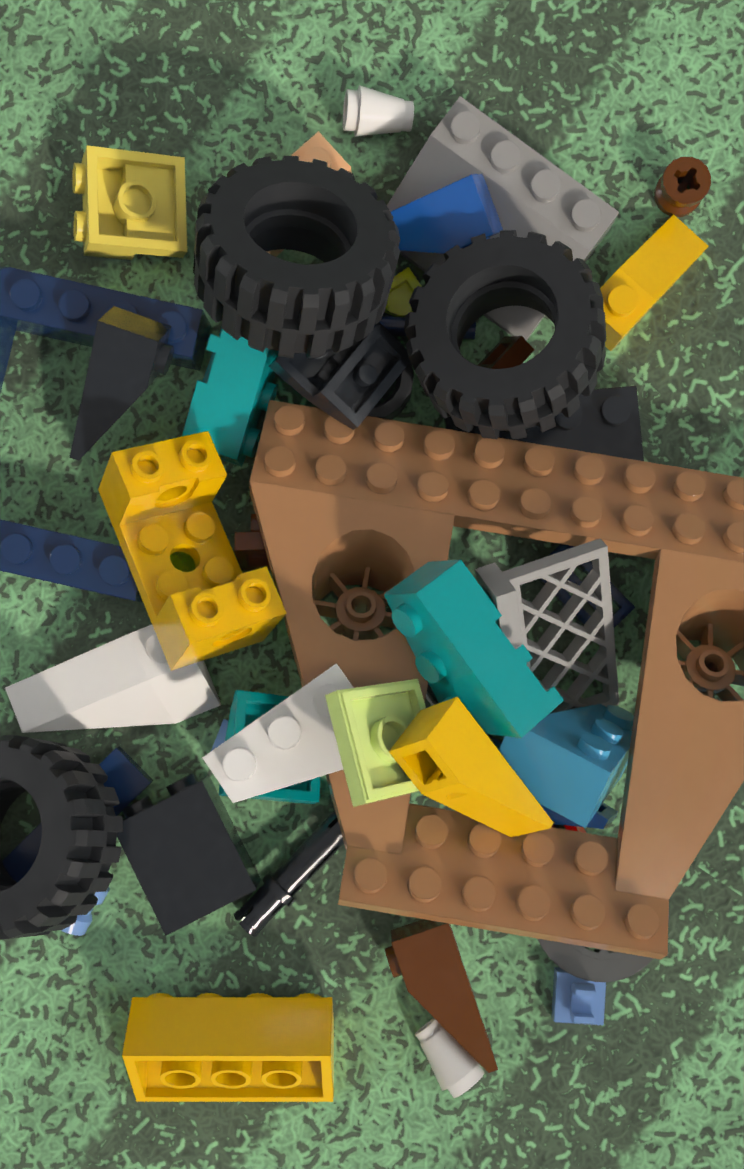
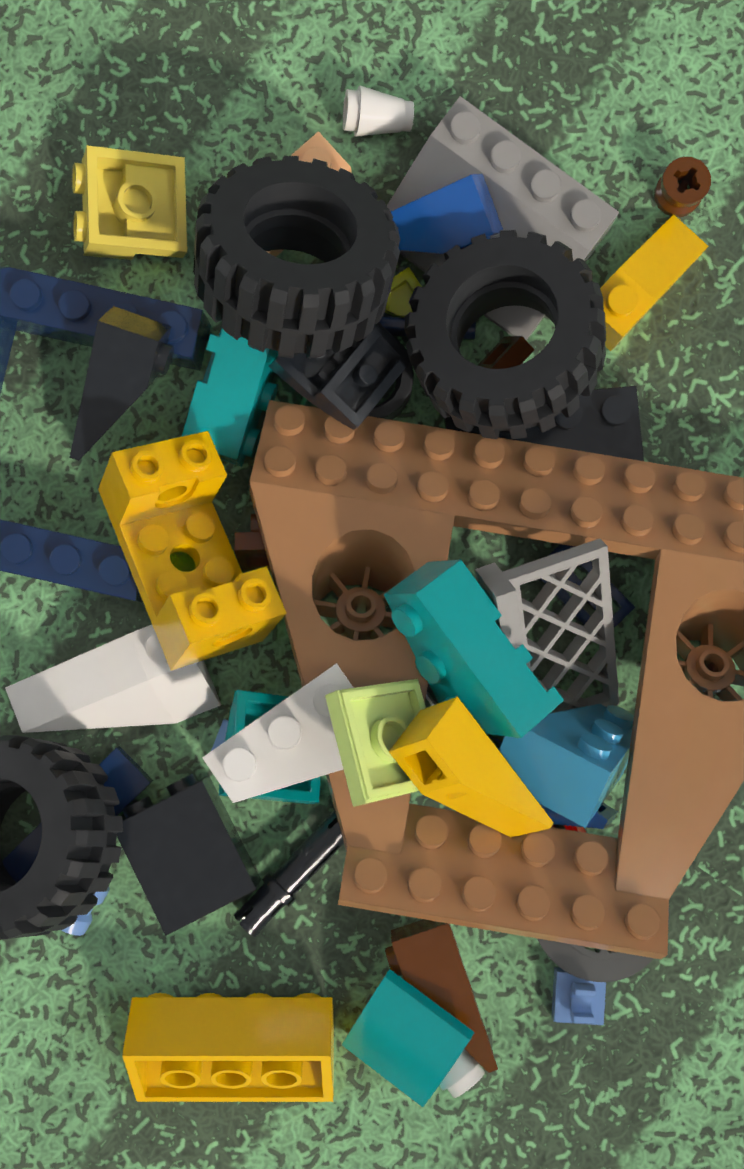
none -> teal slope [342,969,475,1107]

